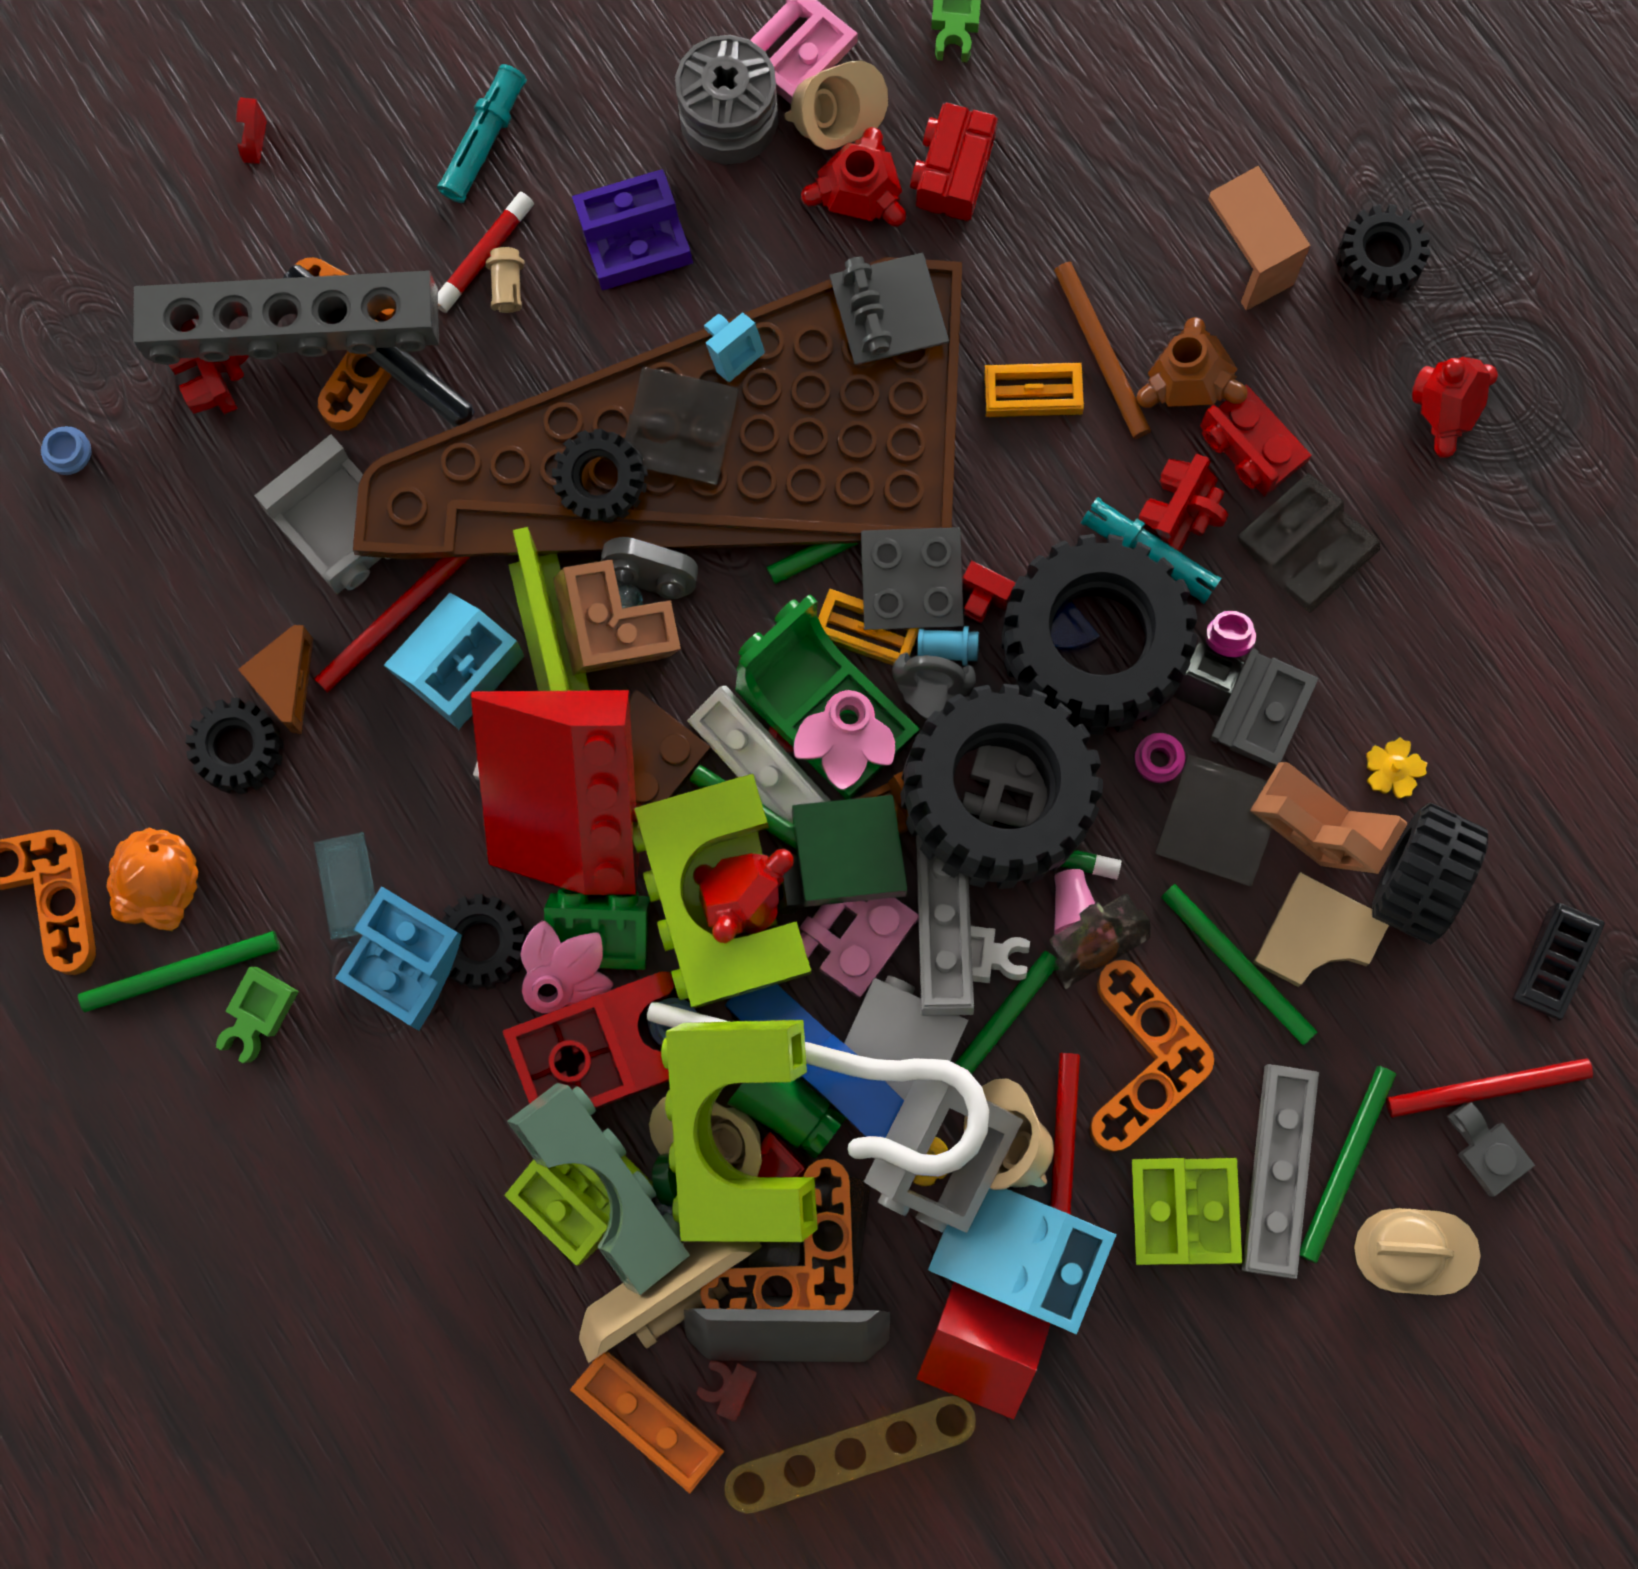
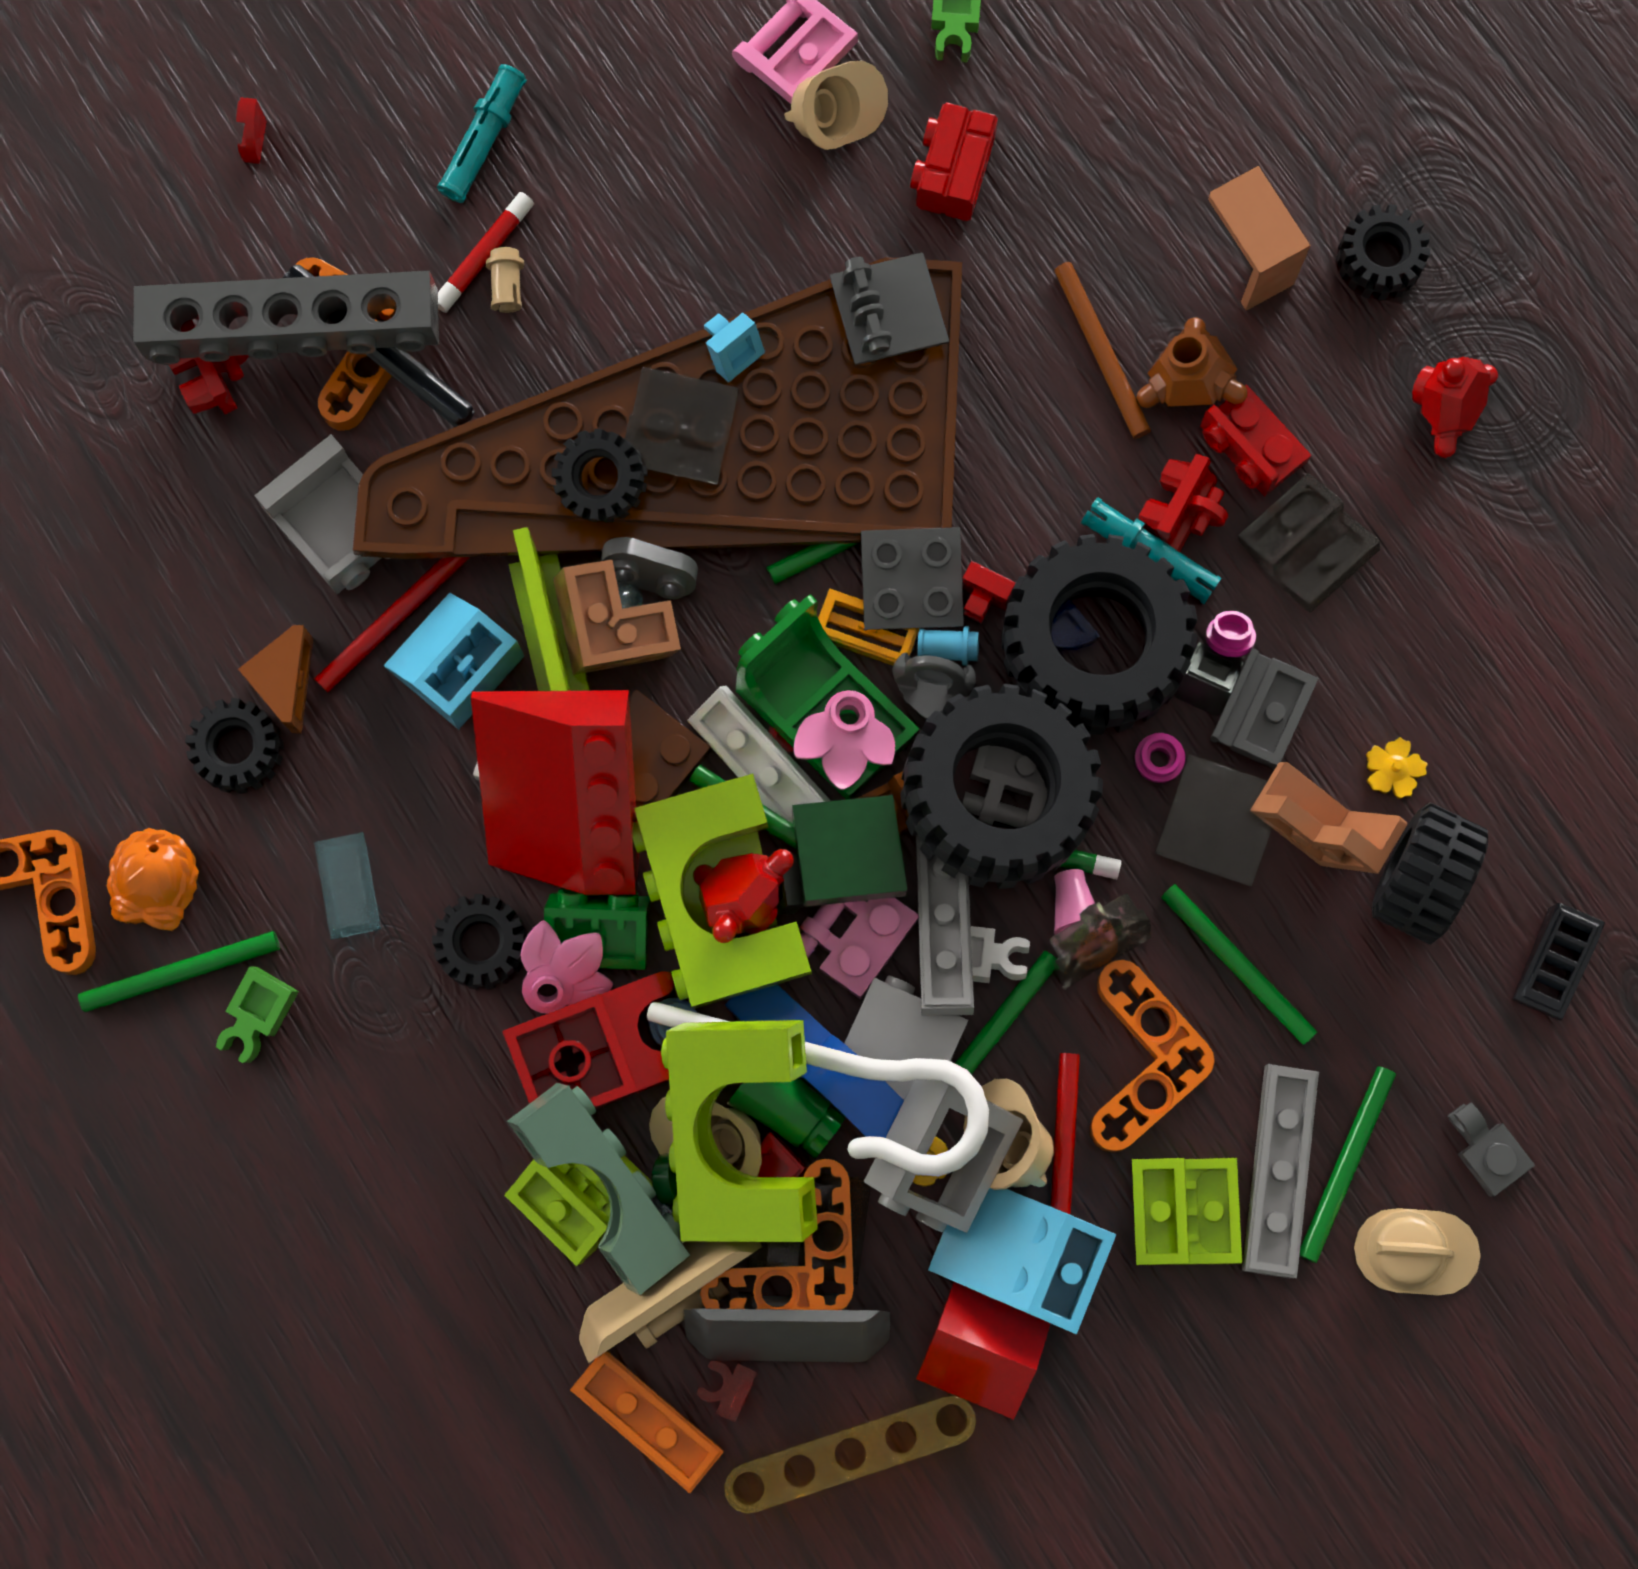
medium blue plate [41,426,91,475] -> none
dark azure slope [335,886,462,1030] -> none
dark purple slope [572,169,693,291] -> none
flat silver wheel [675,35,778,165] -> none
red rock [801,127,906,227] -> none
light orange tile [984,363,1084,417] -> none
tan tile [1253,873,1389,987] -> none
red bar [1386,1058,1593,1118] -> none

